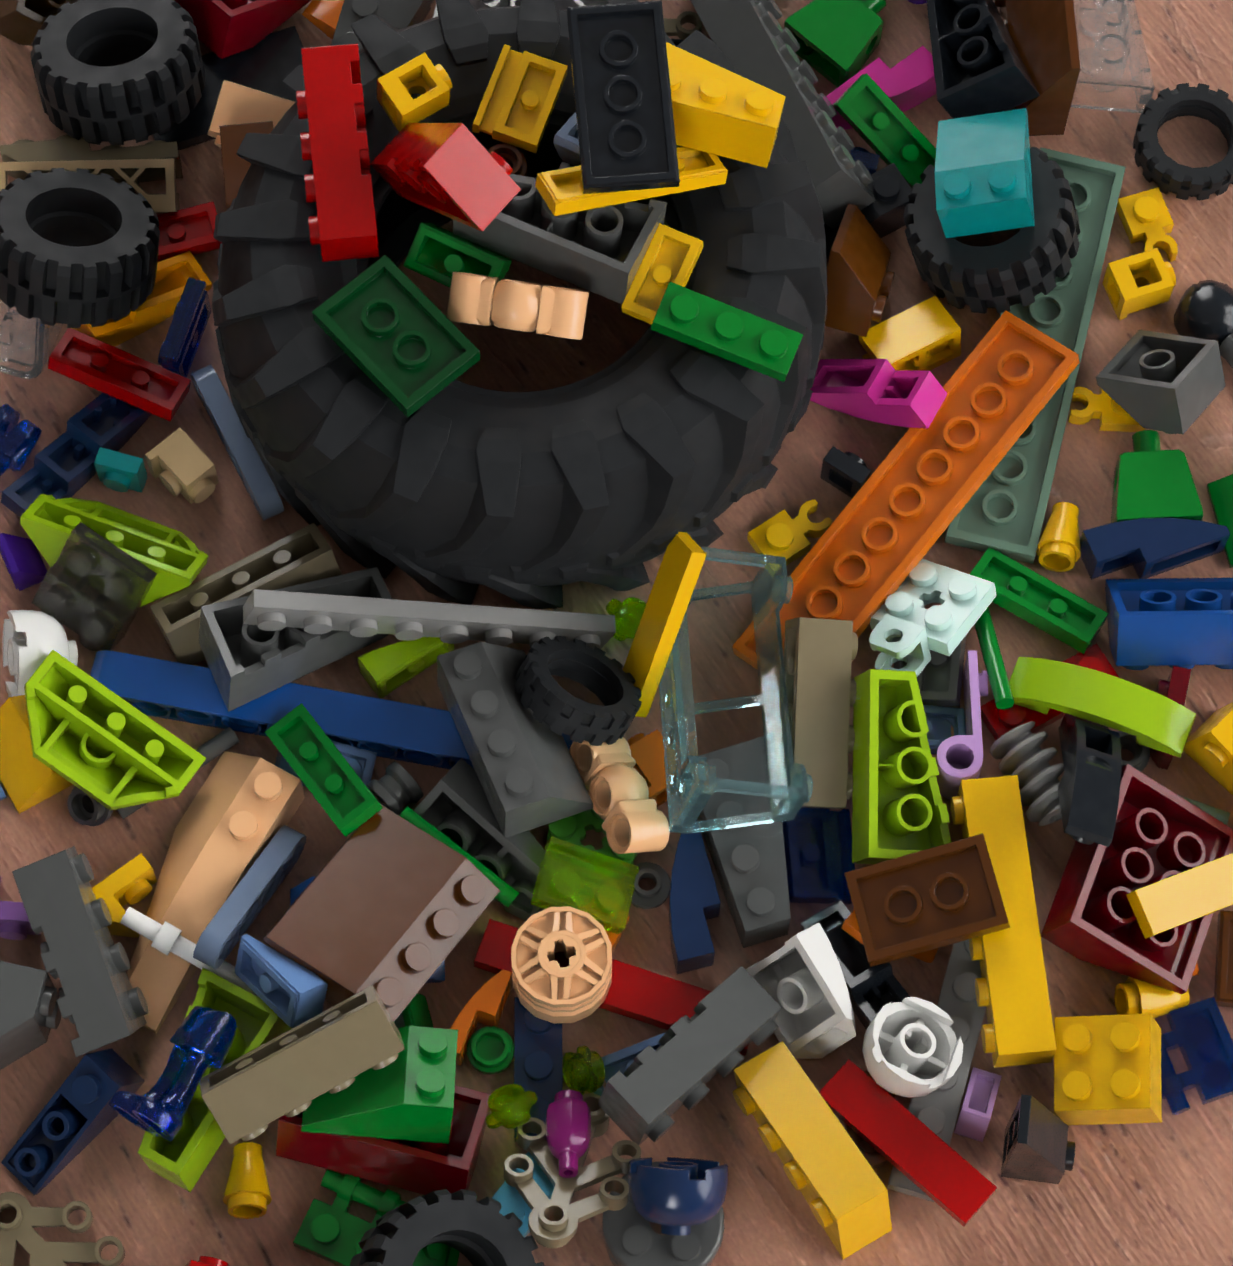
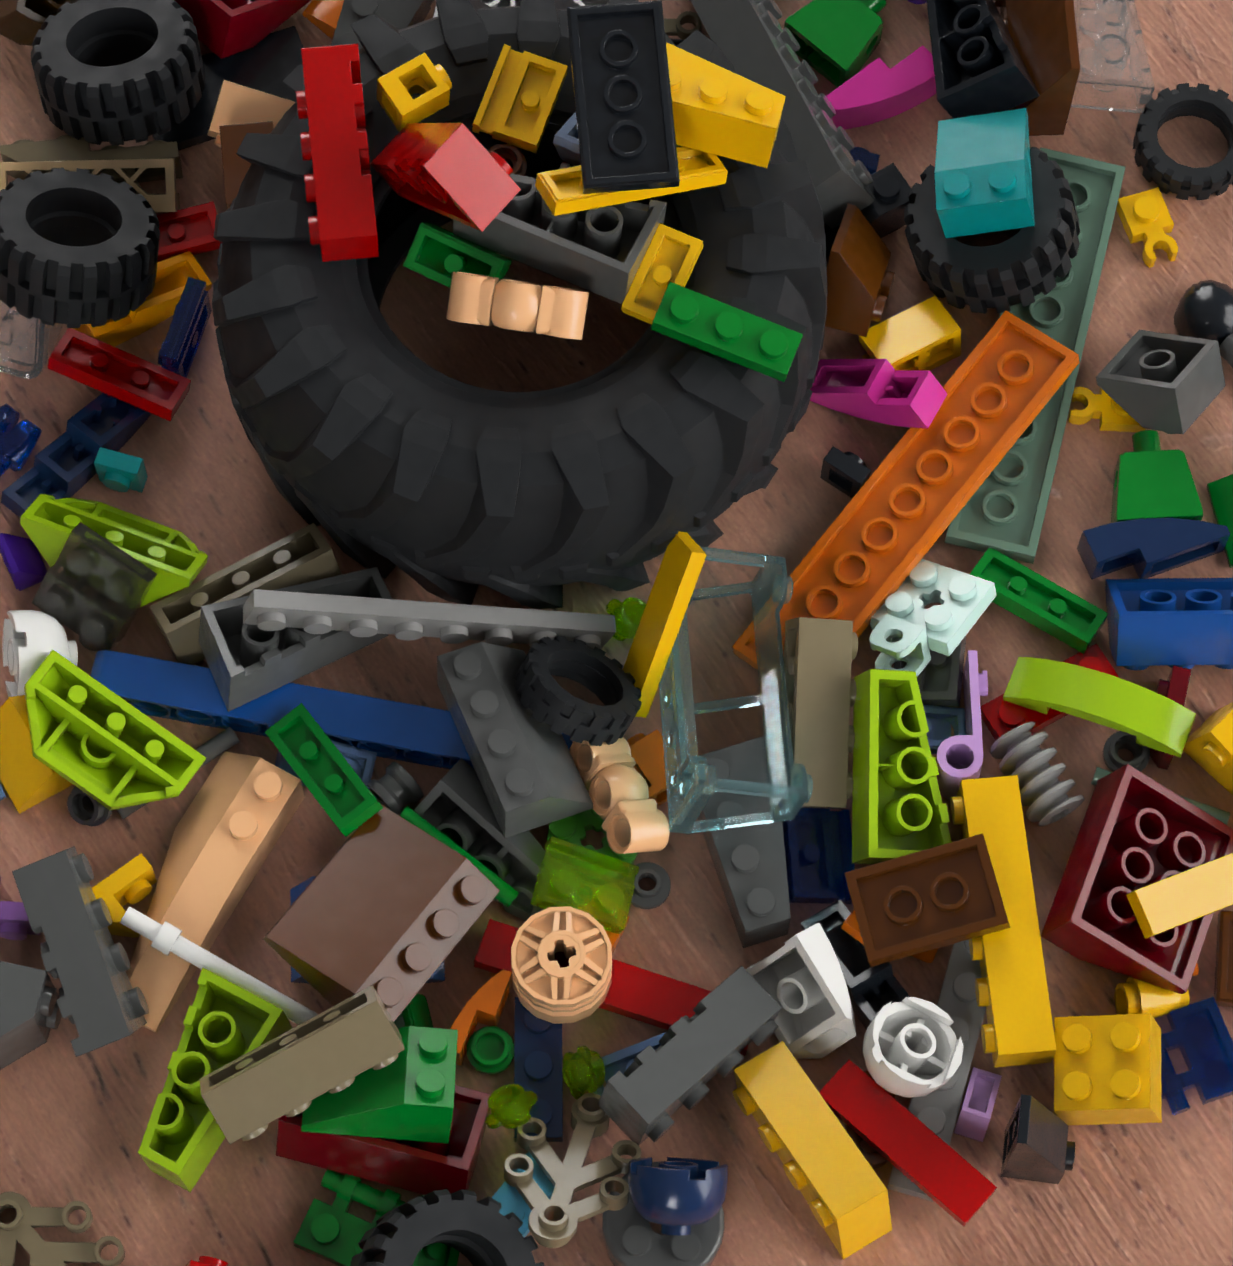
dark blue slope [1,1048,145,1195] -> none
clear blue piece [109,1006,237,1141] -> none
tan brick [145,427,219,504] -> none
sand blue beam [190,364,284,521] -> none
sand blue beam [193,825,307,969] -> none
yellow cone [223,1142,272,1219] -> none
medium blue slope [234,934,328,1028] -> none
dark green plate [312,255,480,418] -> none
lime slope [357,637,455,698] -> none
magenta plant [546,1090,591,1178] -> none
dark blue slope [669,815,721,974] -> none
yellow plate [747,499,832,574] -> none
green plate [832,74,936,188] -> none
green bar [974,607,1014,710] -> none
yellow cone [1036,502,1081,572] -> none
black slope [1058,713,1121,847] -> none
yellow brick [1102,248,1176,320] -> none

